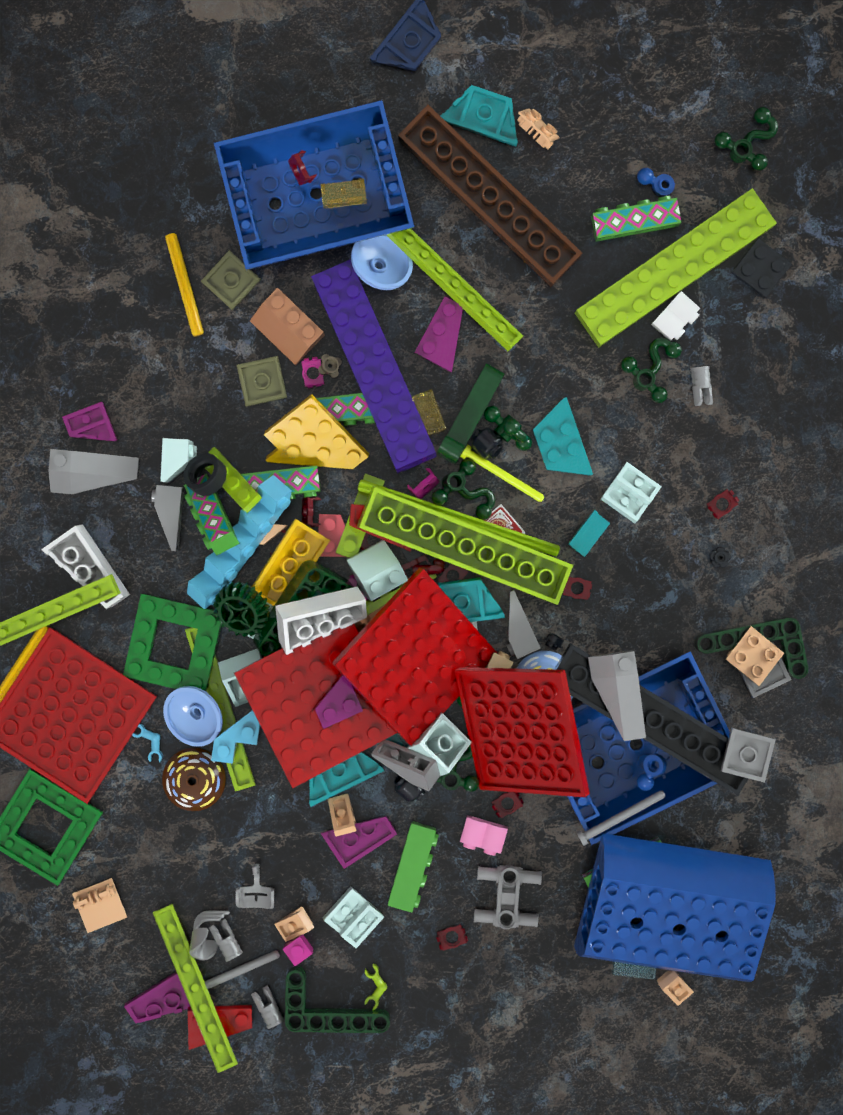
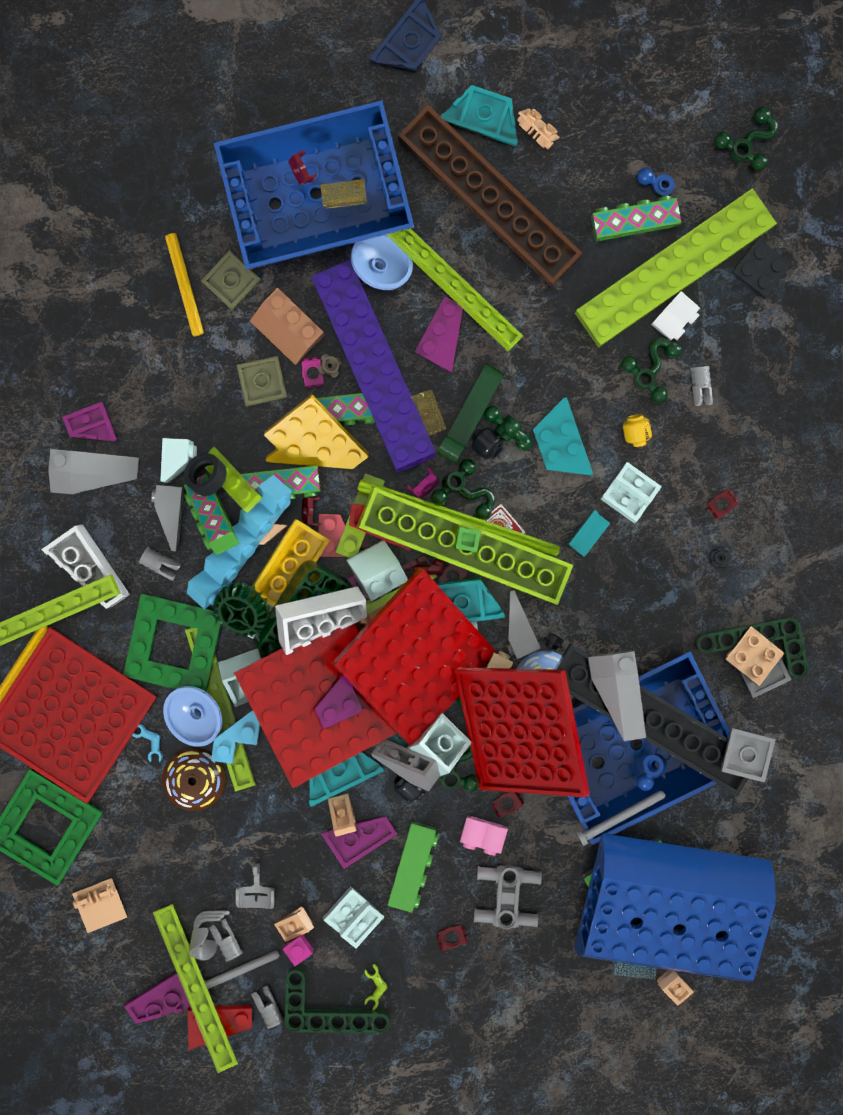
neon yellow bar [460,444,544,502] -> none
dark red piece [563,577,592,600] -> none
none -> light grey hinge [139,547,181,581]
none -> bright green tile [455,527,481,552]
none -> yellow head [623,414,652,447]

